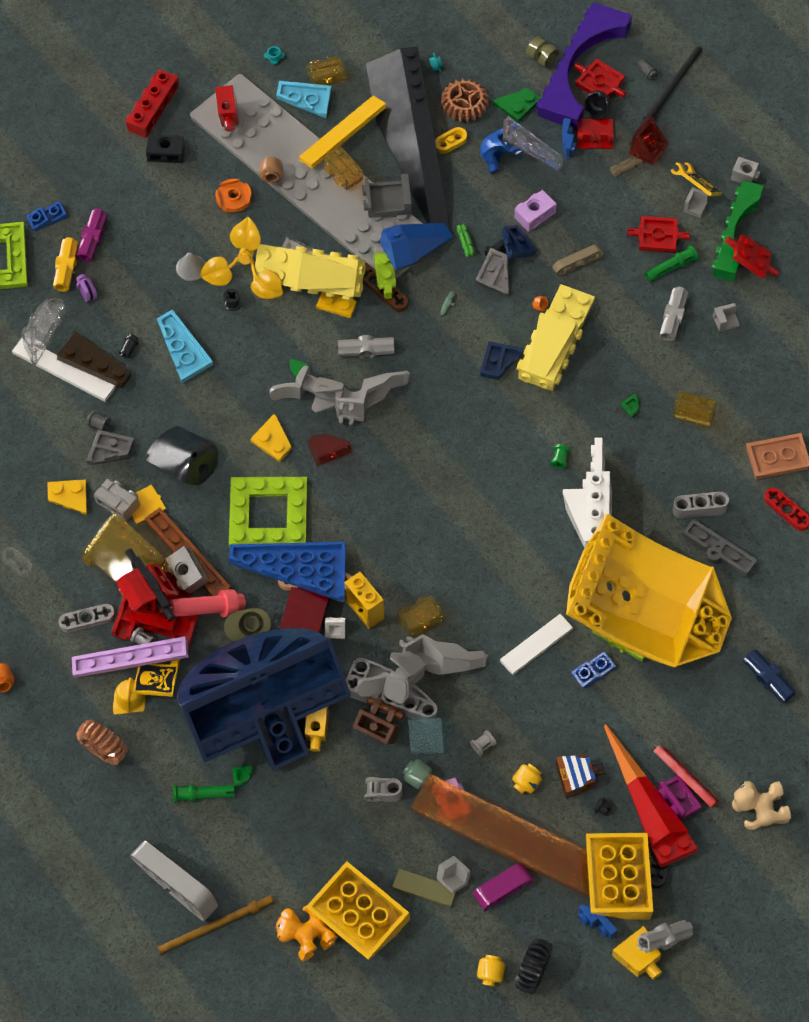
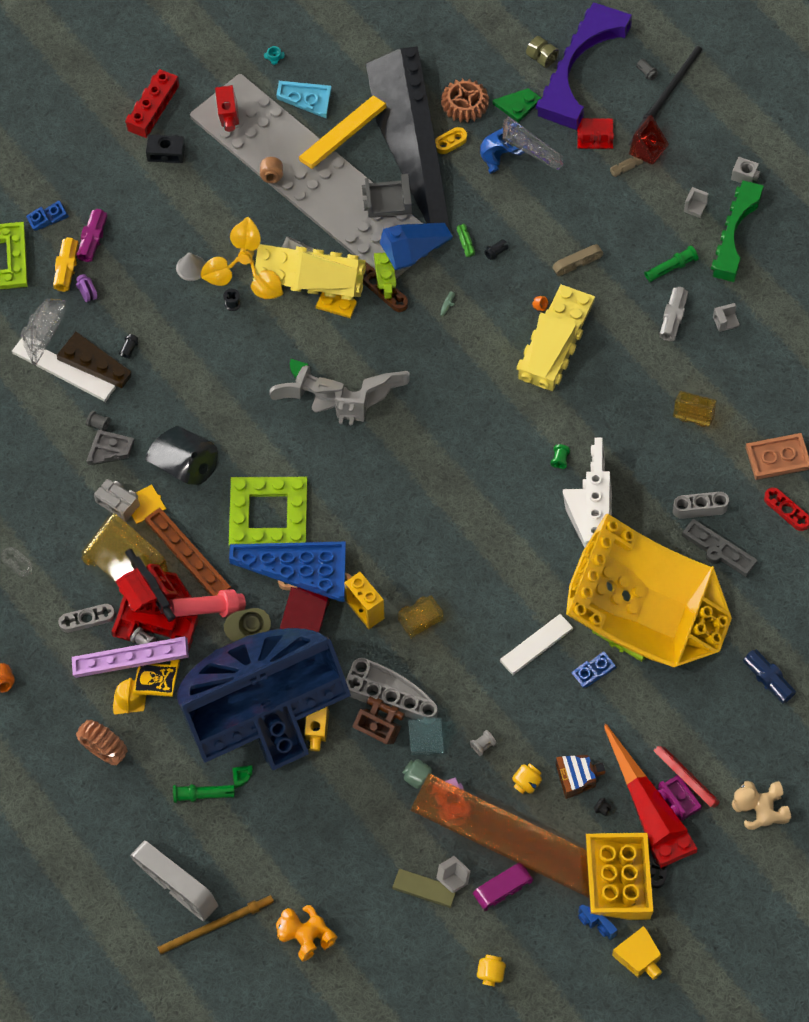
yellow wing [48,479,87,515] -> none
medium azure wing [157,310,213,384] -> none
light grey brick [166,546,209,594] -> none
orange plate [215,179,252,213] -> none
yellow wing [250,414,292,462] -> none
clear yellow brick [306,56,346,85] -> none
yellow slope [306,861,410,960] -> none
clear red slope [307,433,352,466] -> none
clear yellow brick [323,147,363,190] -> none
white tile [325,617,345,639] -> none
light grey piece [338,335,394,359] -> none
light grey piece [357,634,488,704] -> none
light grey piece [364,777,403,802] -> none
teal plate [429,53,443,73] -> none
flat silver wing [475,248,509,295] -> none
dark blue wing [480,341,524,380] -> none
dark blue wing [501,225,537,259] -> none
lavender brick [514,190,557,232] -> none
black gear [515,938,553,994] -> none
blue slope [562,118,576,158] -> none
red plate [574,59,627,98] -> none
black hair [585,90,611,120] -> none
green tile [620,394,639,419] -> none
red plate [627,216,690,253] -> none
light grey piece [637,920,693,953] -> none
yellow flag [671,163,723,196] -> none
red plate [724,234,779,279] -> none

